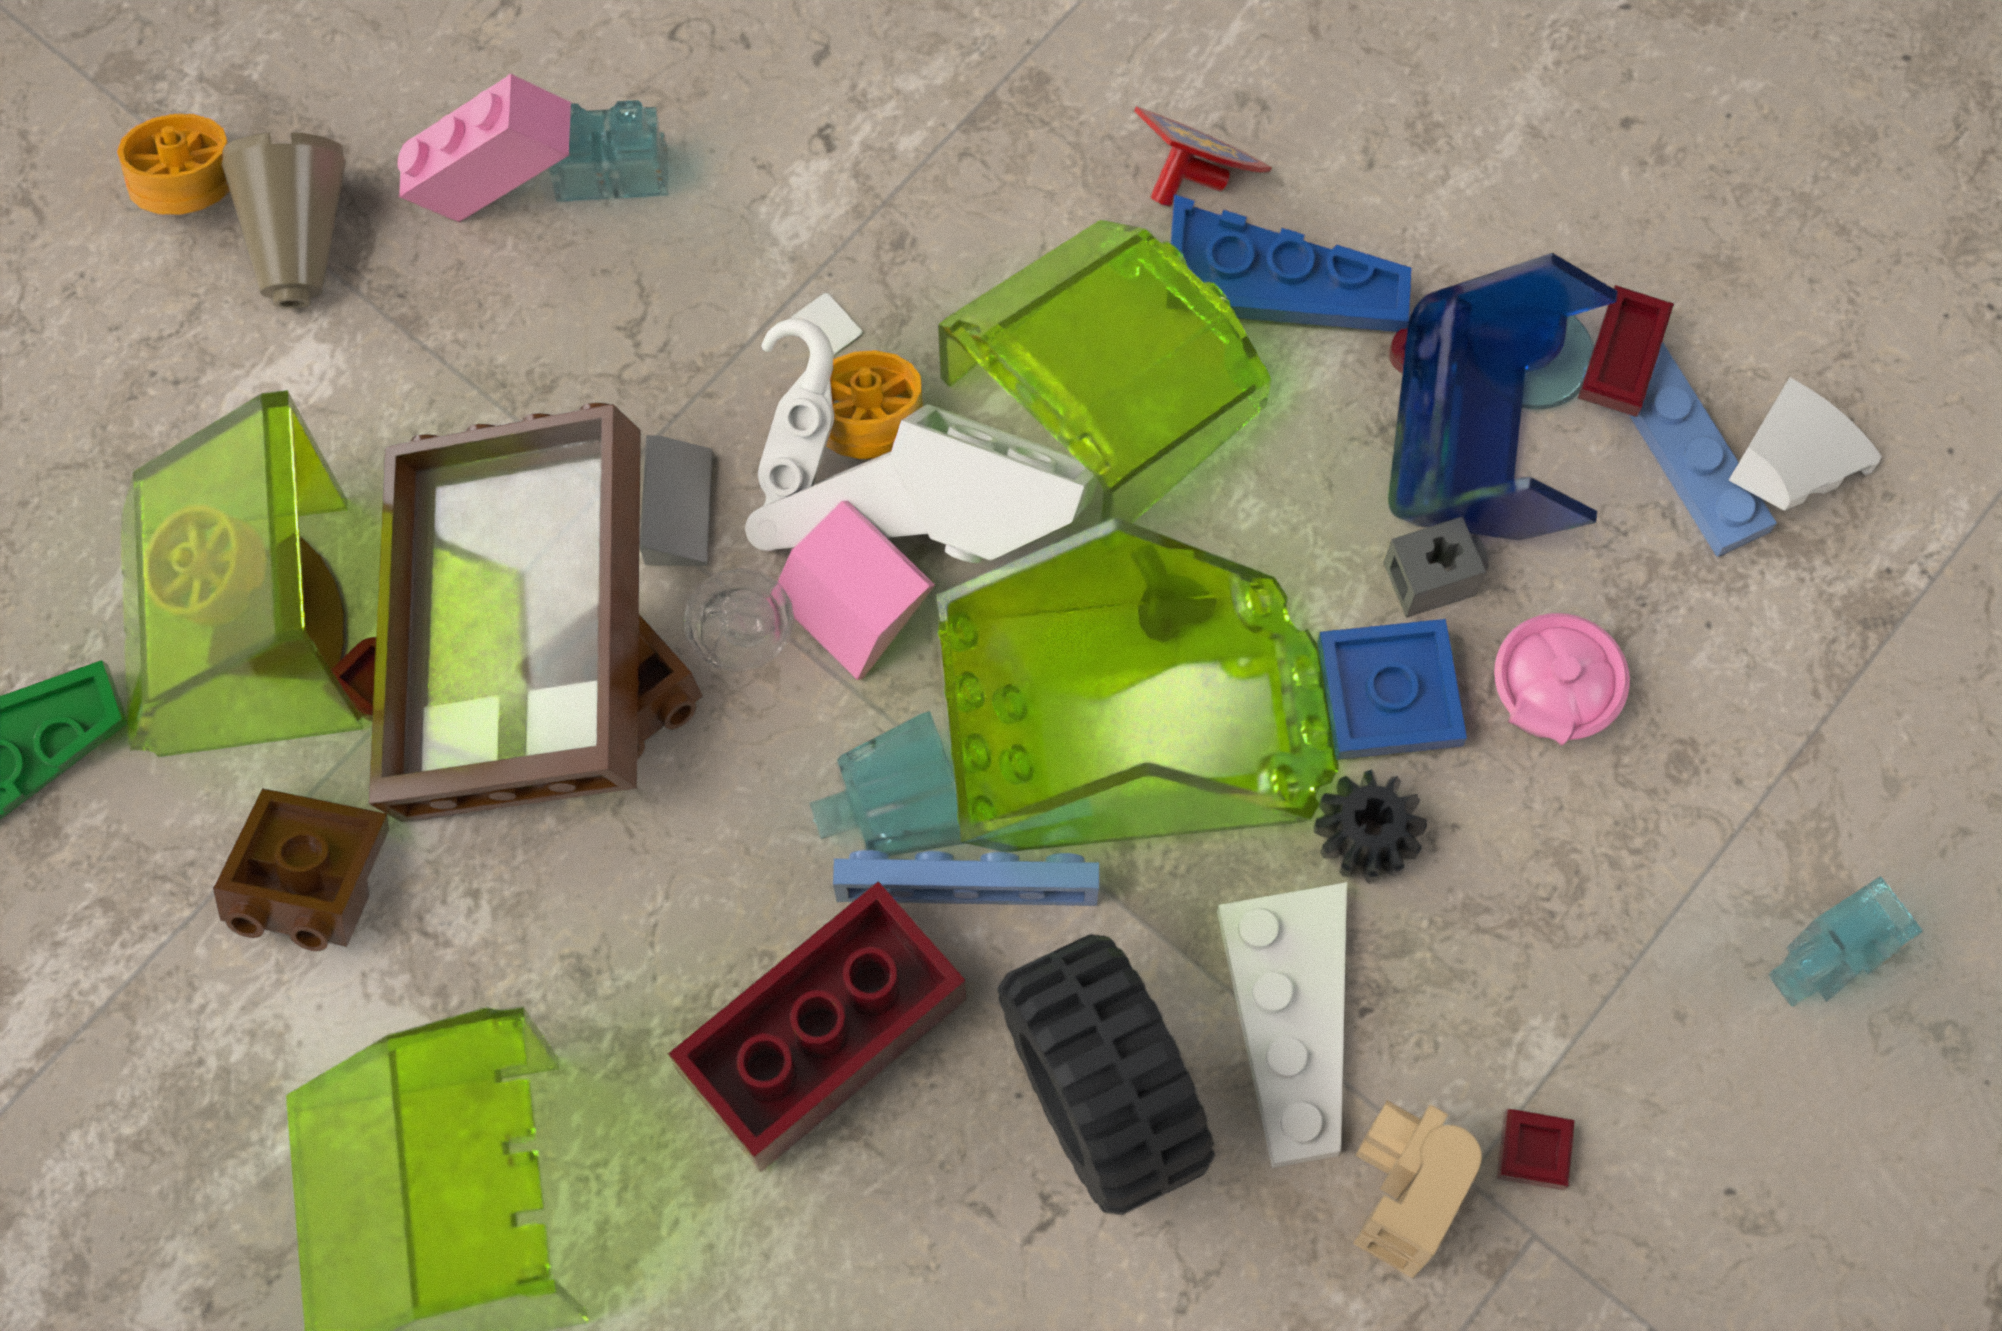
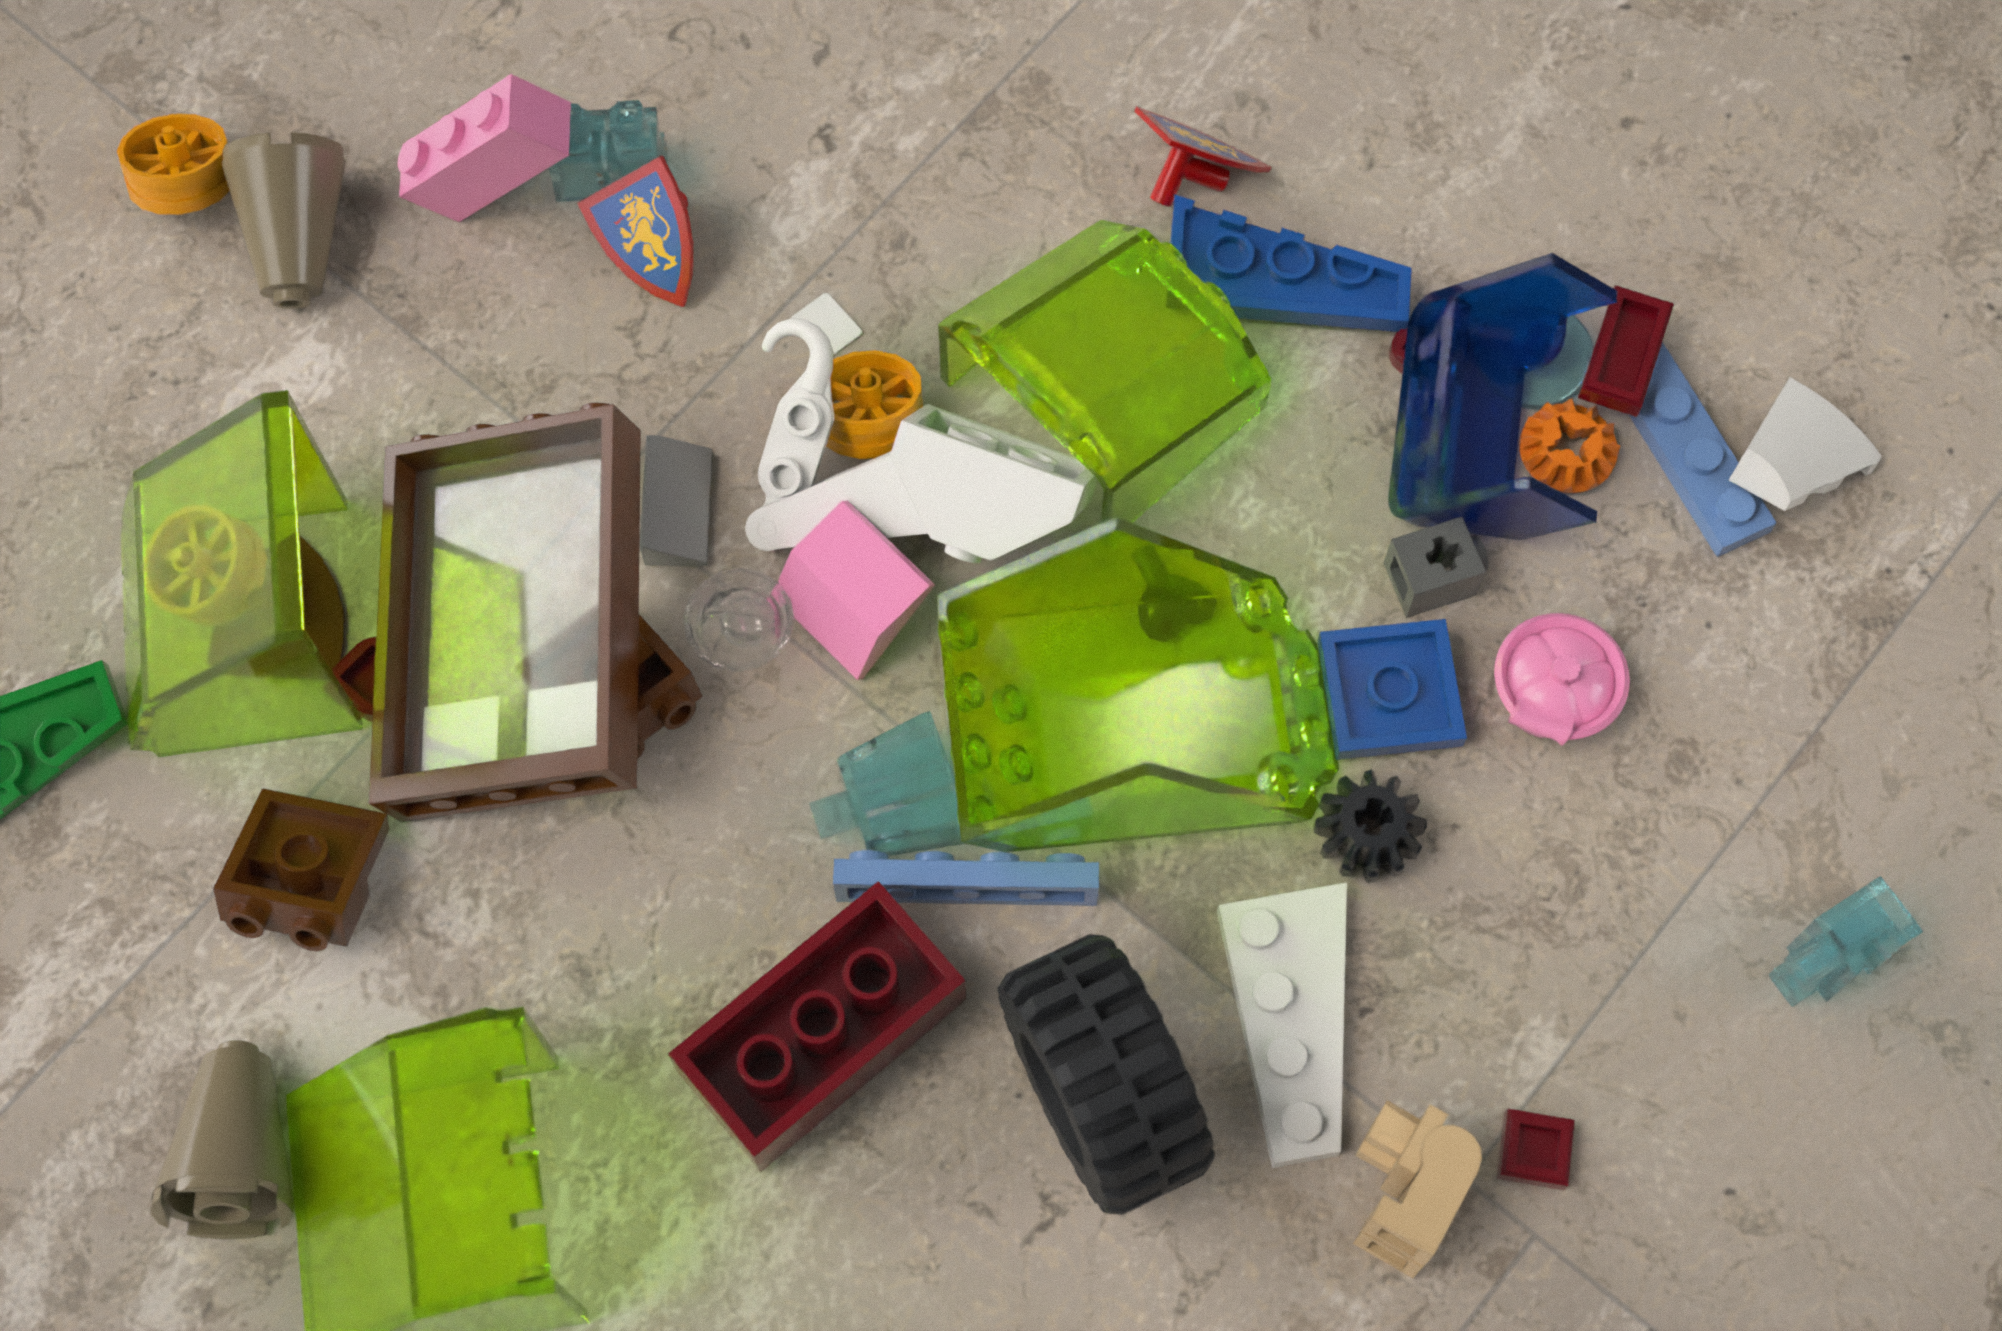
none -> dark tan cone [150,1040,294,1240]
none -> shield [577,155,694,307]
none -> orange gear [1519,398,1621,493]

